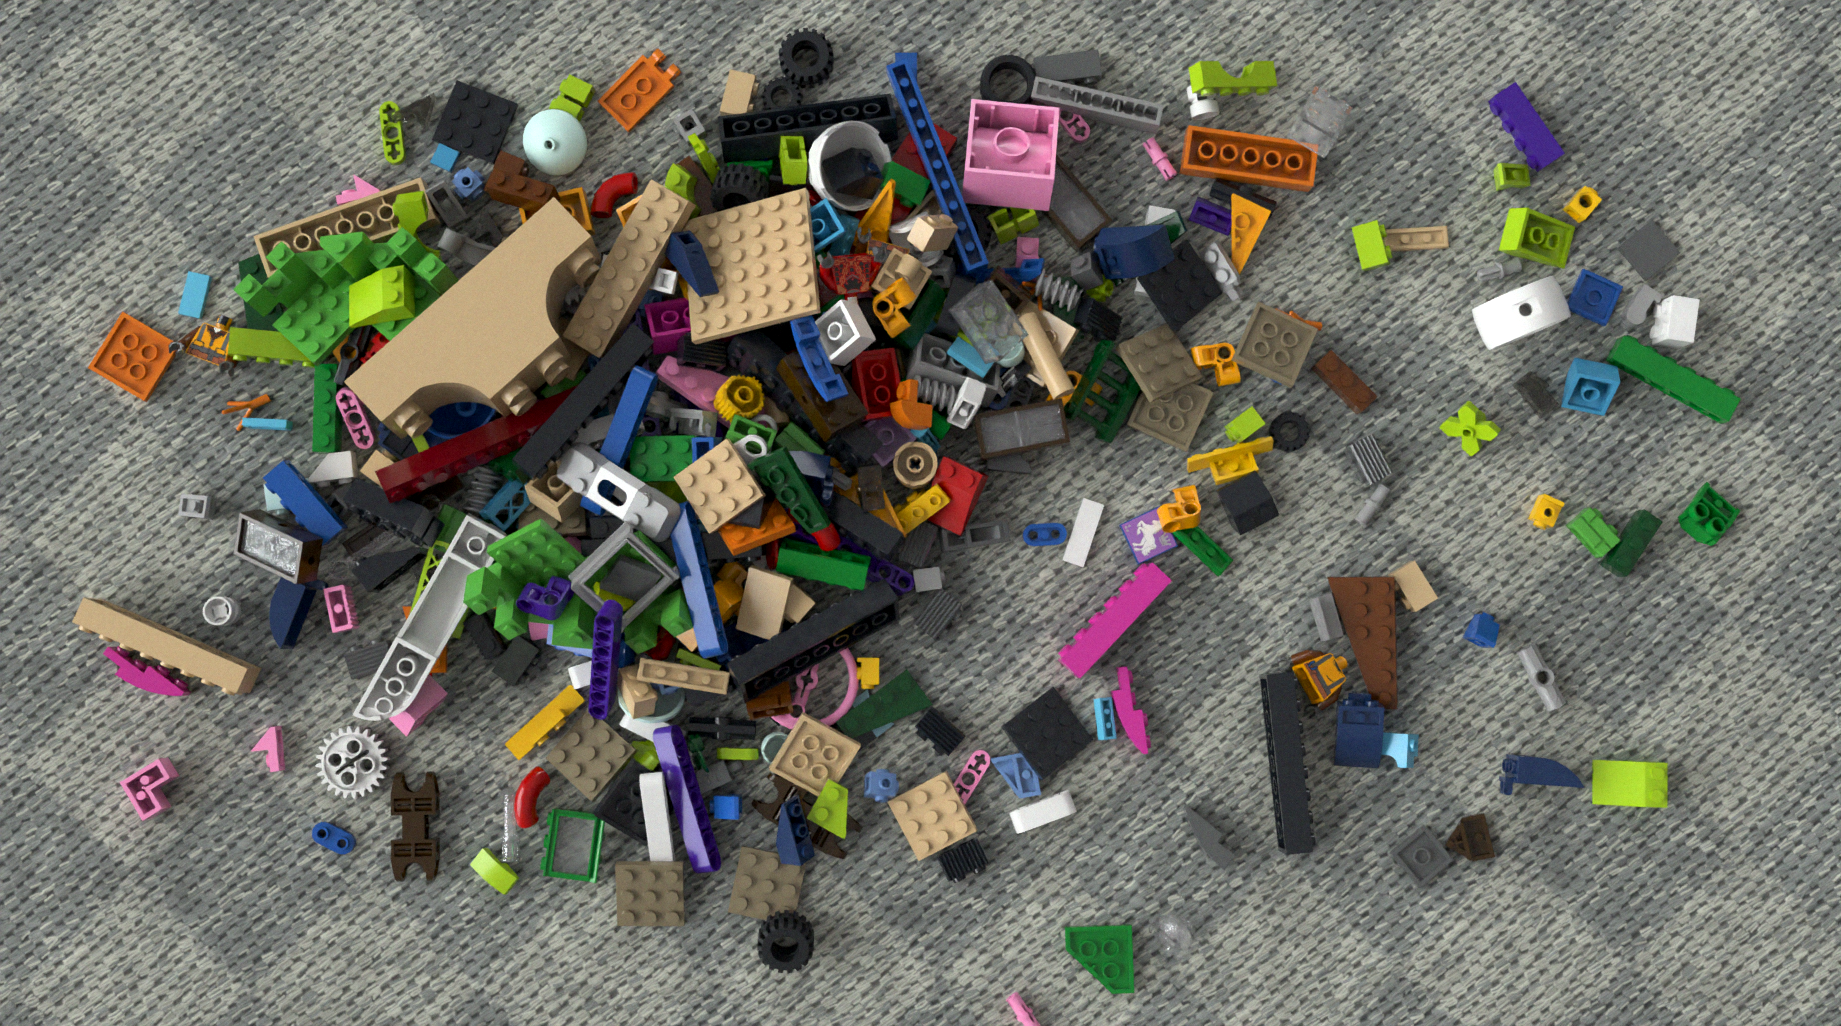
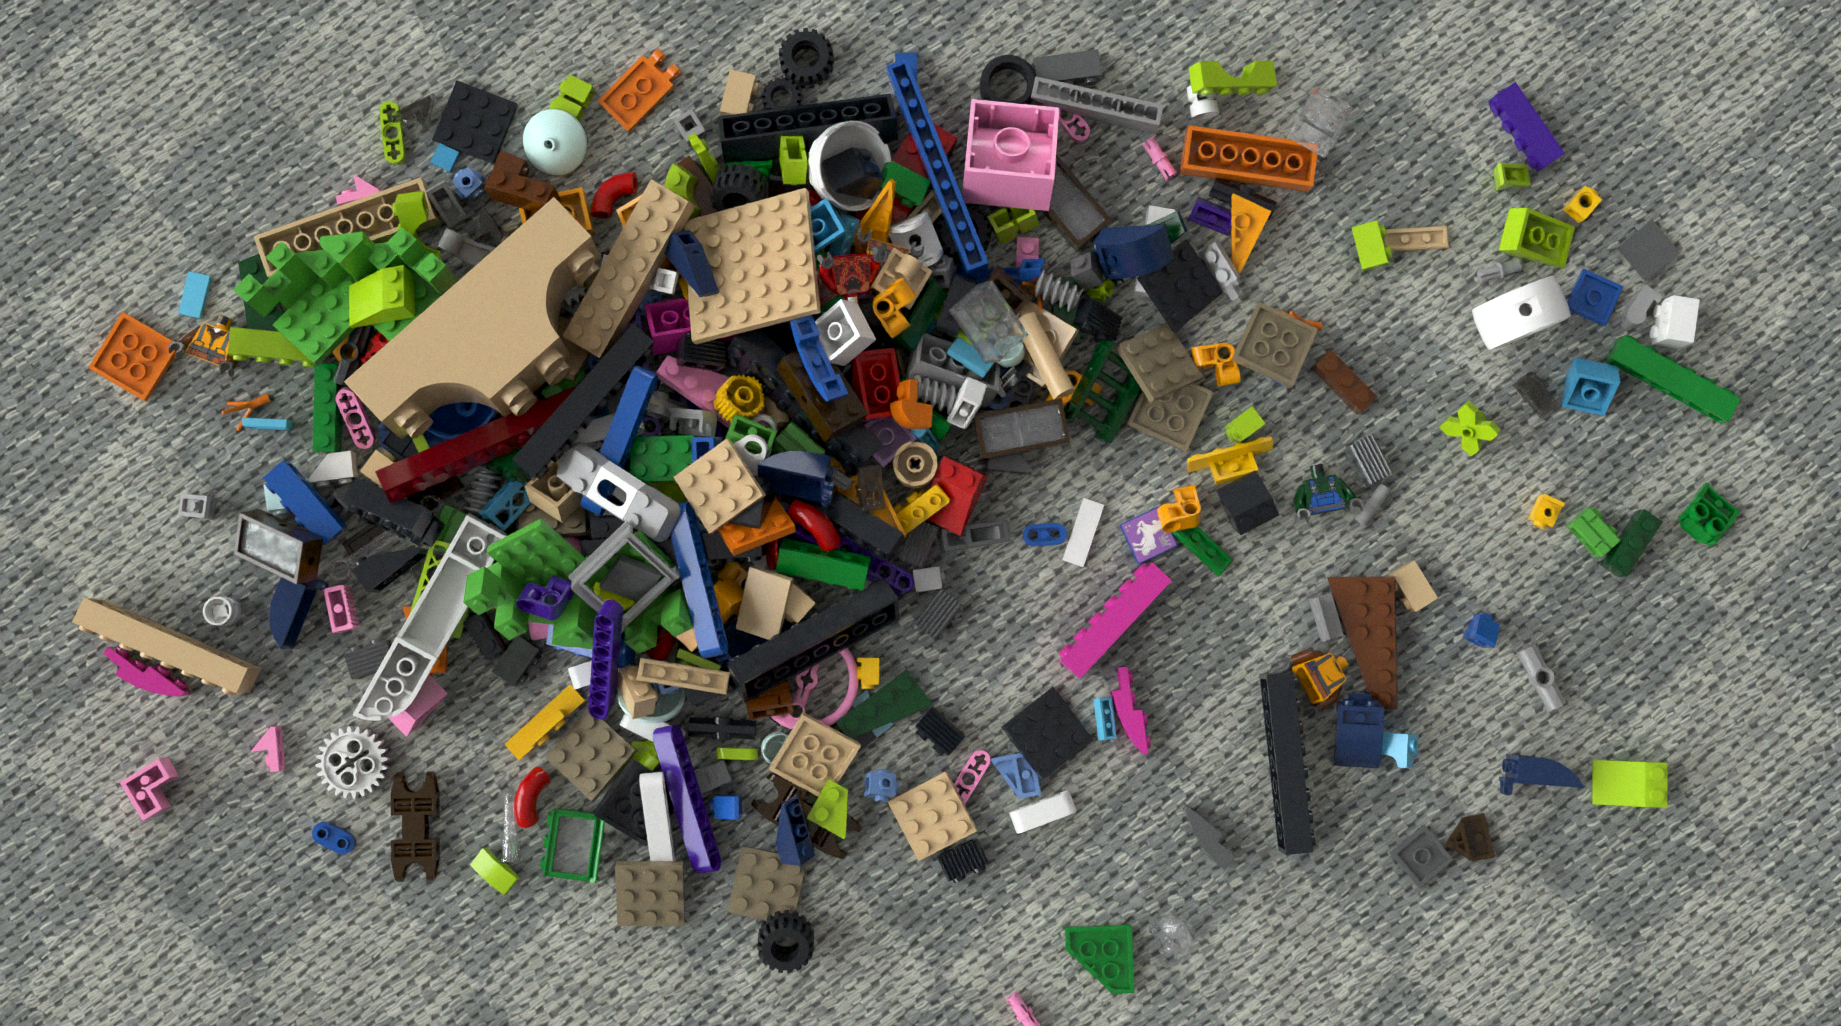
dark green plate [686,734,709,773] -> none
dark green wing [746,446,831,534] -> none
tan brick [906,214,959,252] -> none
black tyre [1269,412,1310,452] -> none
none -> torso [1293,464,1364,523]

